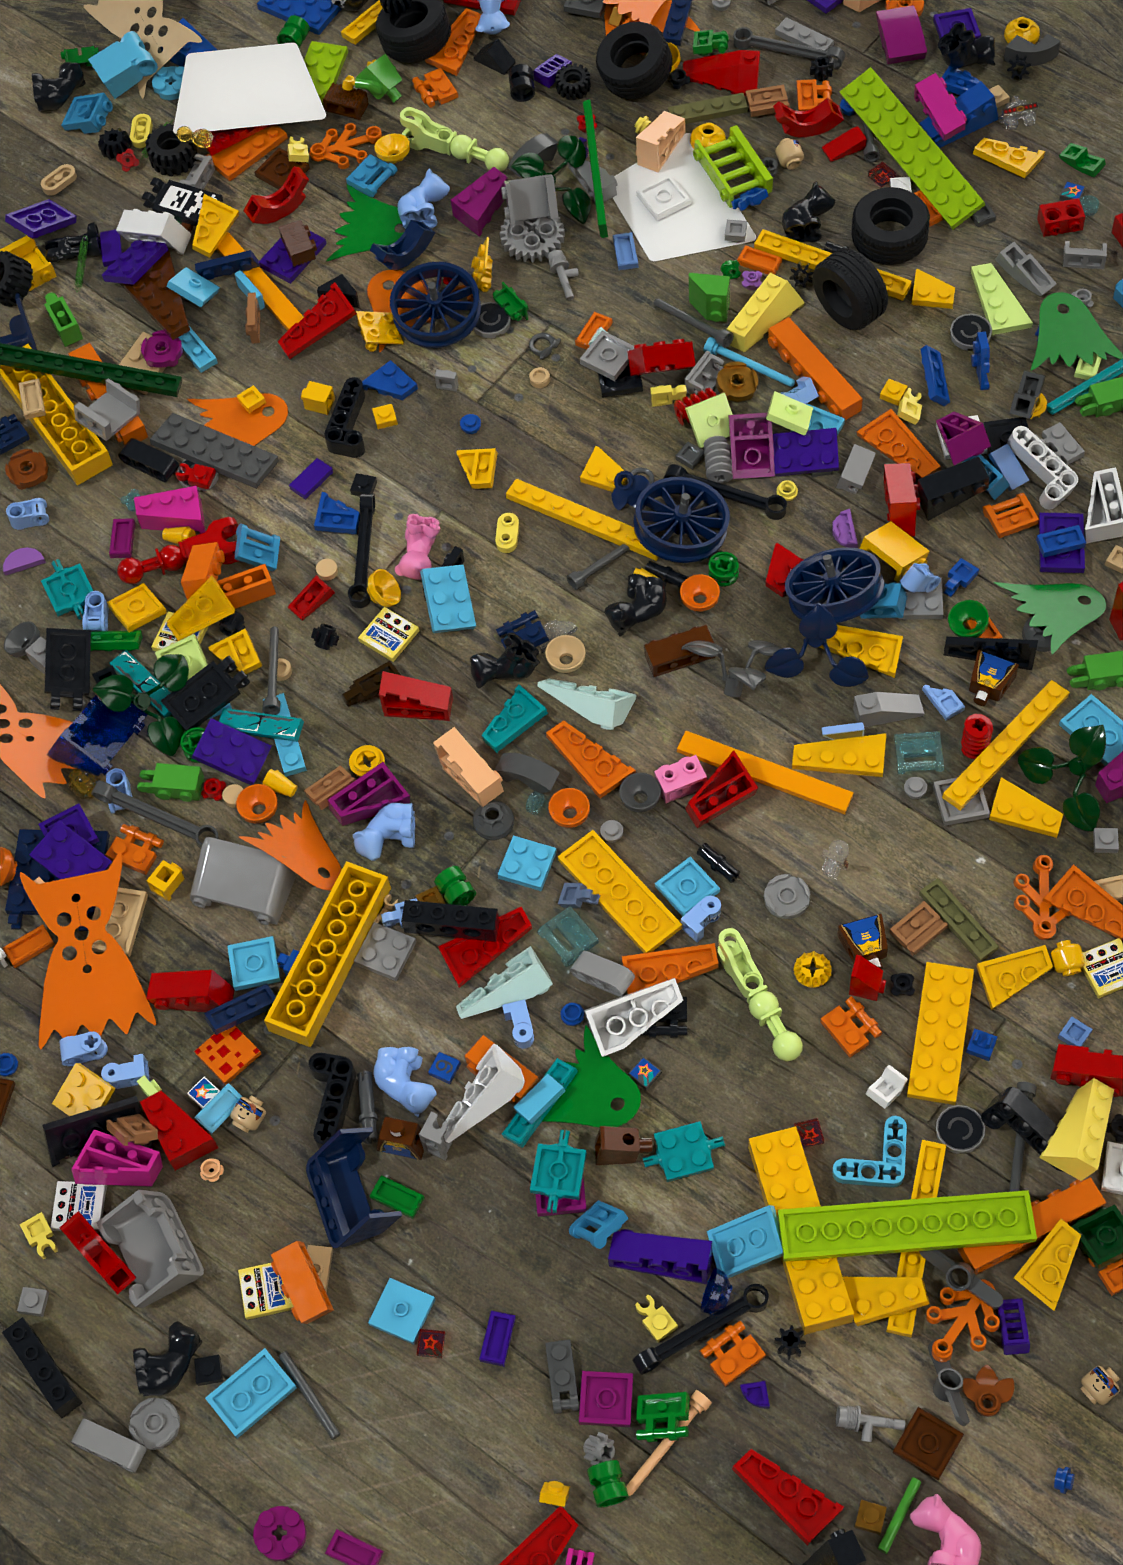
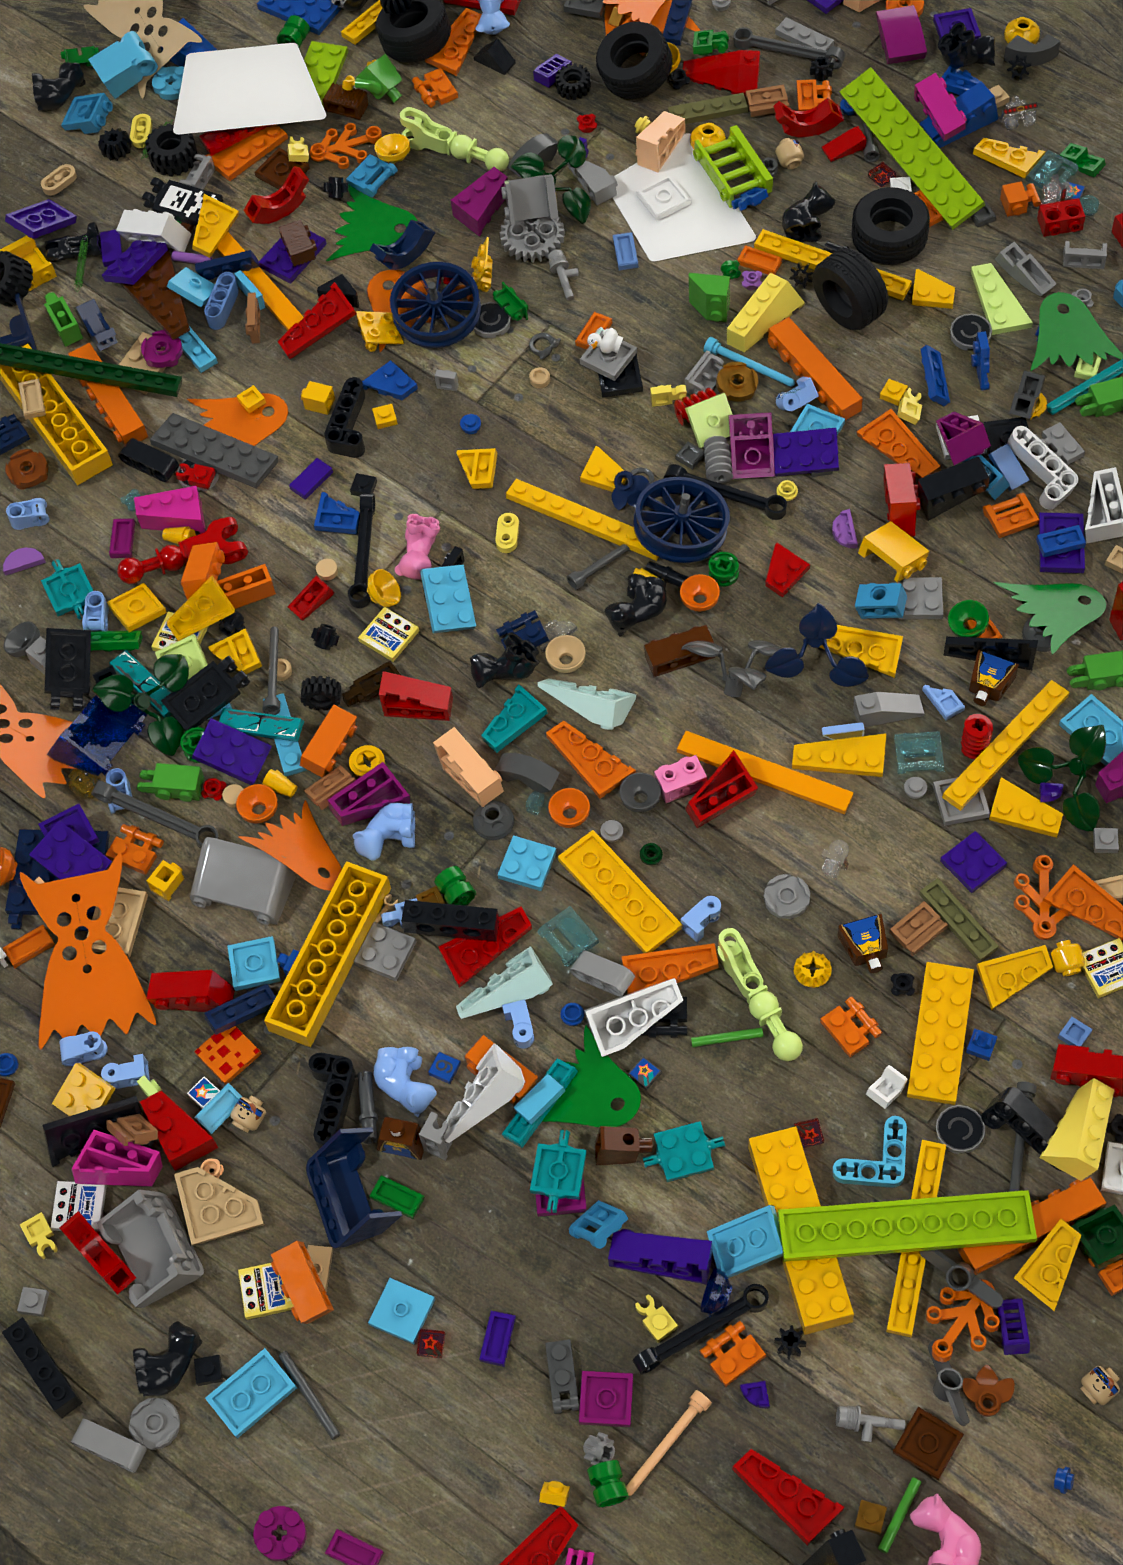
light grey panel [74,378,140,441] -> none
red plate [116,149,139,172] -> none
clear yellow plate [177,126,213,148] -> none
dark azure plate [234,524,280,572] -> none
light blue animal [398,168,450,229] -> none
black wheel [508,64,535,102] -> none
sand blue plate [558,883,600,908] -> none
green tile [583,100,608,238] -> none
red wedge [627,339,696,376] -> none
green plate [636,1392,690,1442] -> none
dark grey piece [654,299,733,348] -> none
medium azure plate [655,856,720,917] -> none
black pin [697,843,740,883] -> none
light grey plate [725,219,747,242] -> none
yellowish green plate [766,391,813,435] -> none
dark blue wheel [785,547,885,623] -> none
light grey hinge [836,444,876,494] -> none
yellow wing [843,1277,930,1326] -> none
red slope [849,955,886,1001] -> none
light blue piece [900,563,941,593] -> none
blue plate [944,558,979,597] -> none
none -> dark blue arch [74,299,118,351]
none -> medium lavender piece [171,251,213,264]
none -> tan plate [174,1167,264,1246]
none -> medium blue beam [204,272,239,330]
none -> orange brick [299,704,358,778]
none -> black tyre [300,676,341,711]
none -> black gear [324,177,348,198]
none -> white animal [587,328,623,354]
none -> dark green plate [640,843,663,865]
none -> bright green bar [691,1027,763,1047]
none -> dark purple plate [940,831,1007,893]
none -> orange brick [1000,181,1041,217]
none -> clear light blue plate [1026,150,1079,197]
none -> dark purple tile [1039,782,1063,802]
none -> clear hips [1041,174,1075,205]

